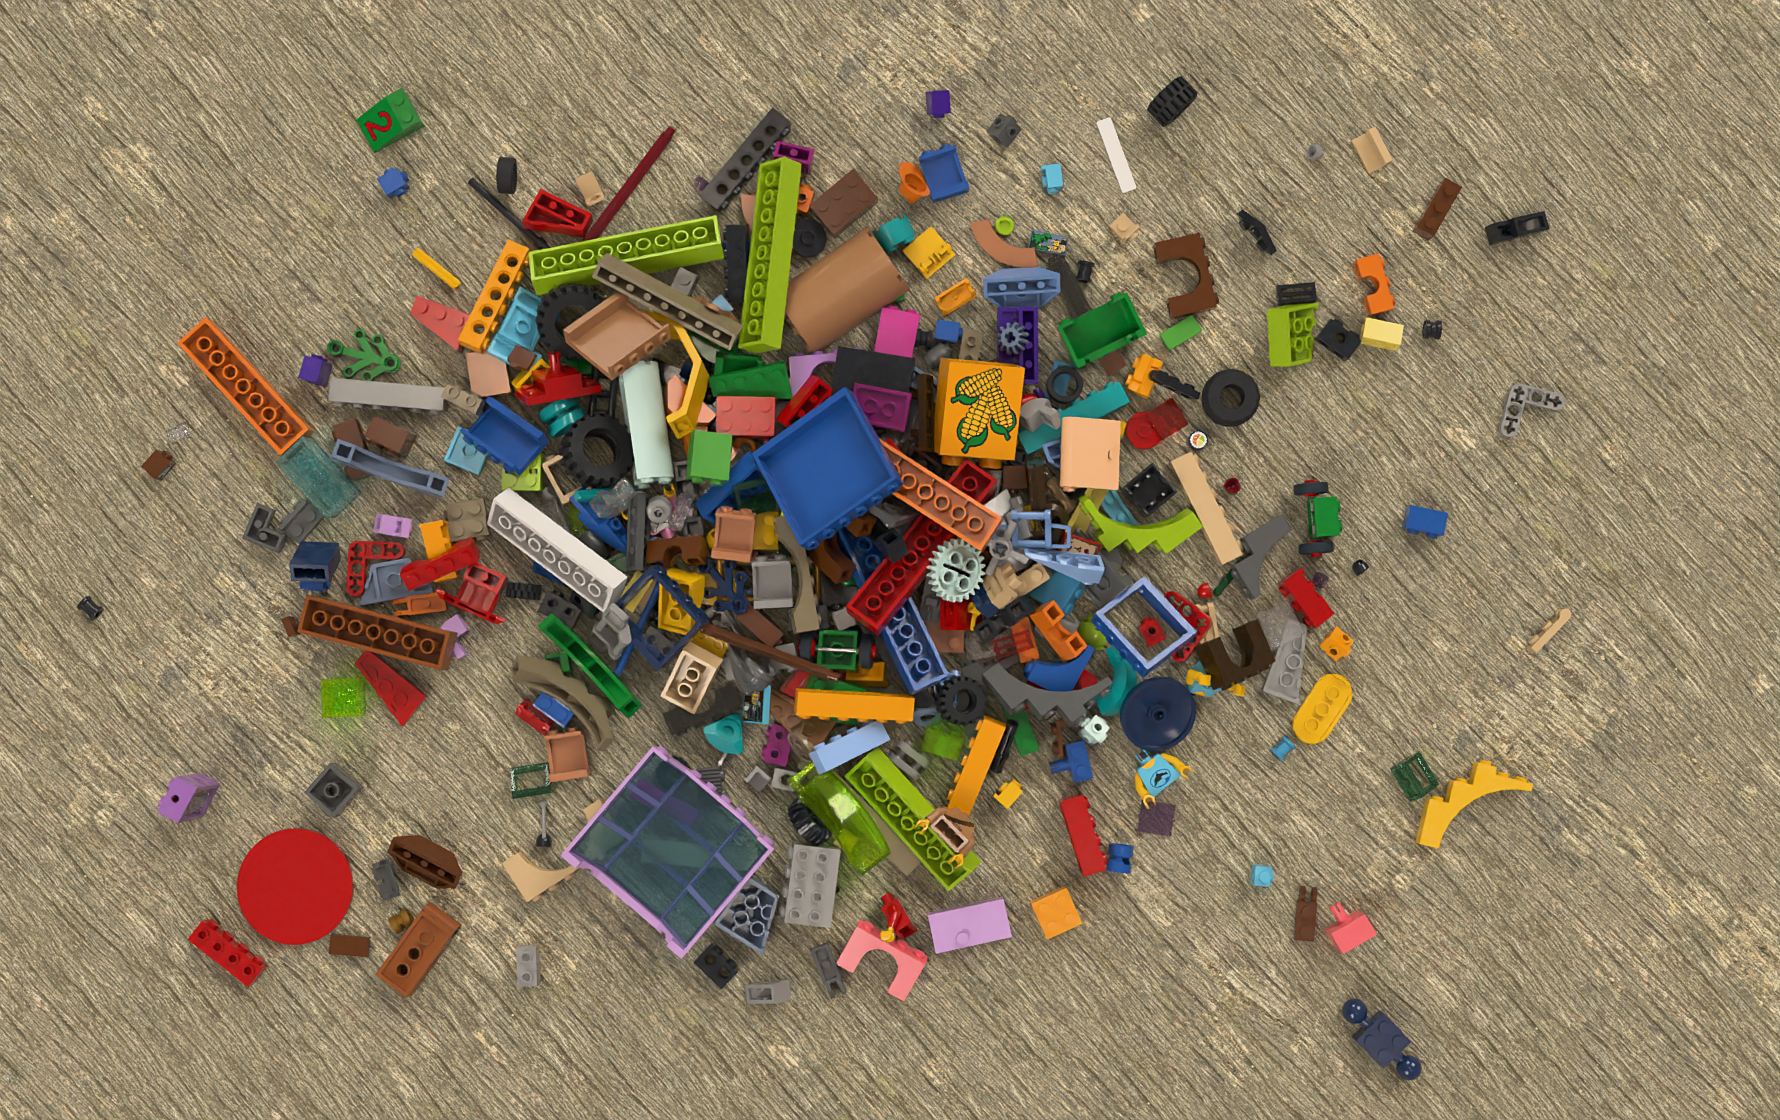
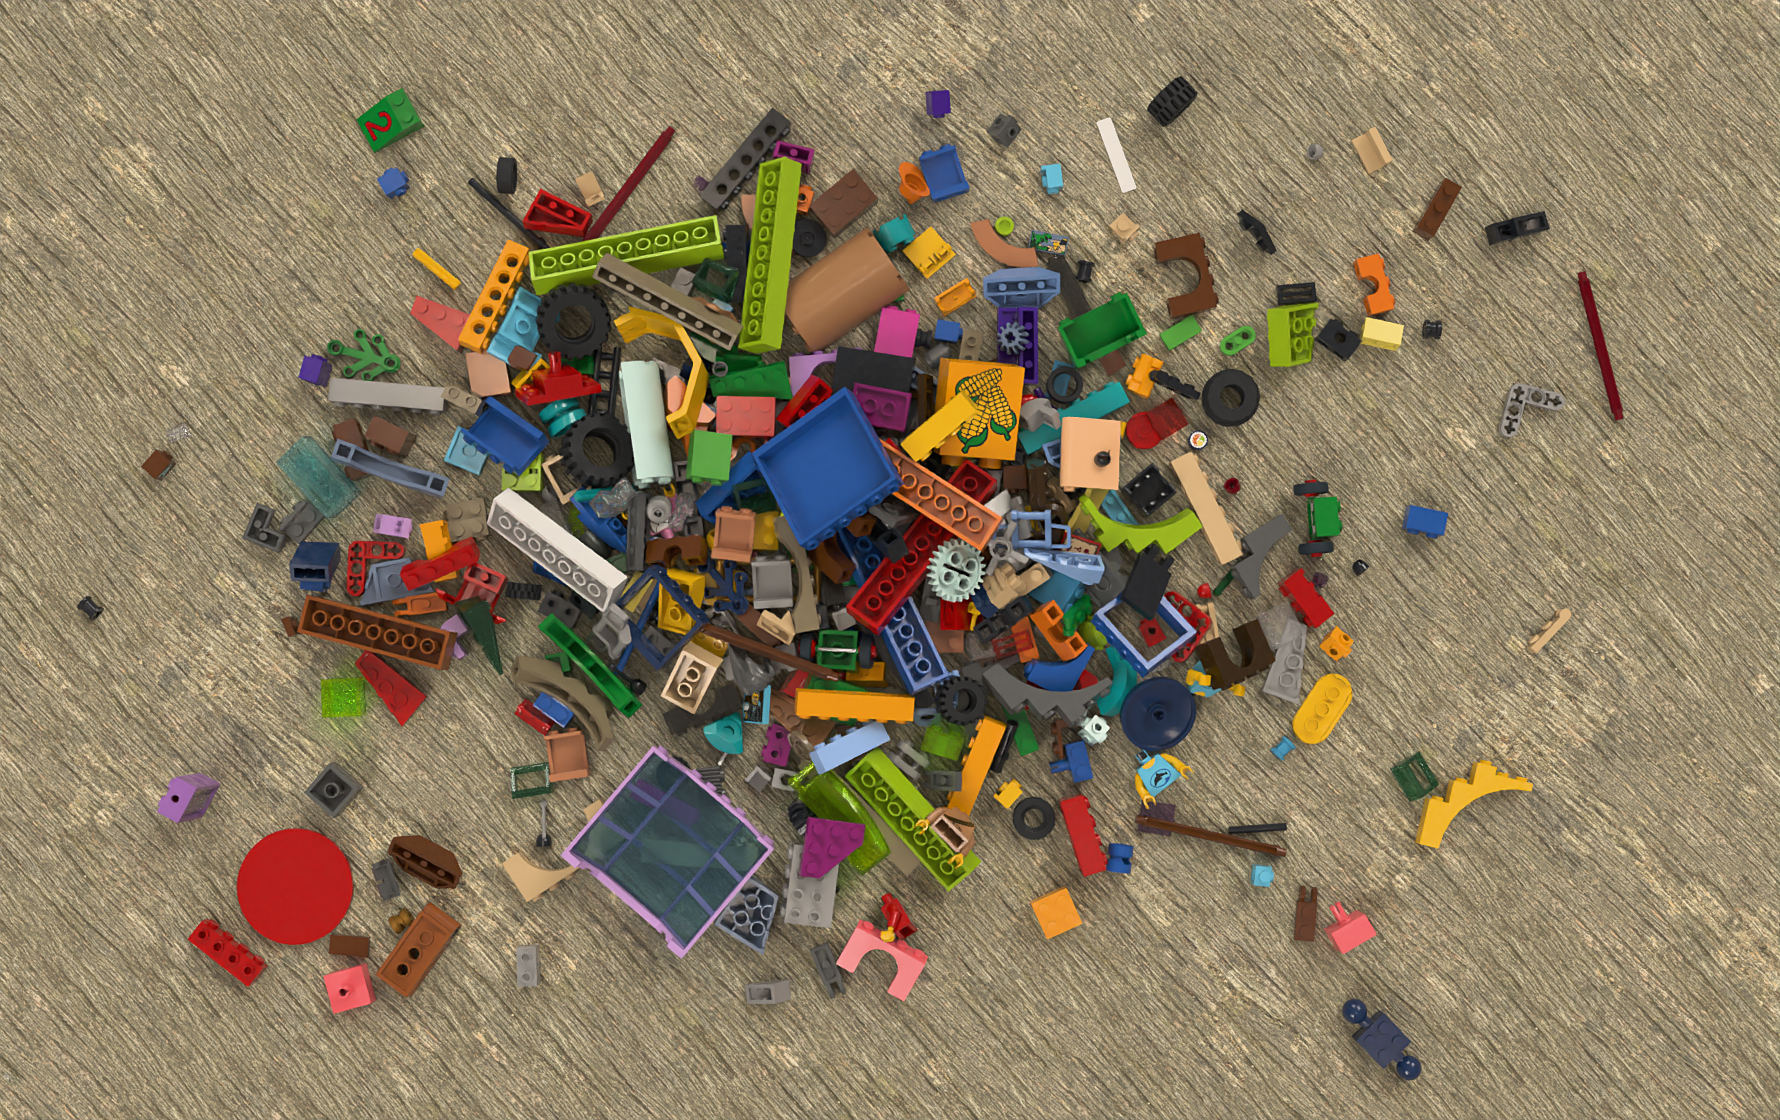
orange brick [177,317,315,457] -> none
medium nougat panel [563,291,671,380] -> none
black brick [693,944,739,990] -> none
lavender brick [927,897,1012,954] -> none
none -> coral brick [323,963,376,1014]
none -> clear green wedge [453,596,503,675]
none -> black hinge [608,663,647,696]
none -> clear green tile [691,258,739,304]
none -> dark grey hinge [712,361,728,377]
none -> tan slope [757,610,796,645]
none -> magenta plate [799,817,865,878]
none -> yellow brick [900,390,978,462]
none -> dark grey hinge [923,770,962,792]
none -> black tyre [1012,797,1056,840]
none -> green plate [1063,594,1093,636]
none -> black hinge [1094,451,1111,467]
none -> black tile [1120,544,1174,621]
none -> reddish brown piece [1135,815,1287,857]
none -> bright green plate [1219,326,1256,356]
none -> black bar [1228,823,1287,834]
none -> dark red piece [1577,271,1624,421]

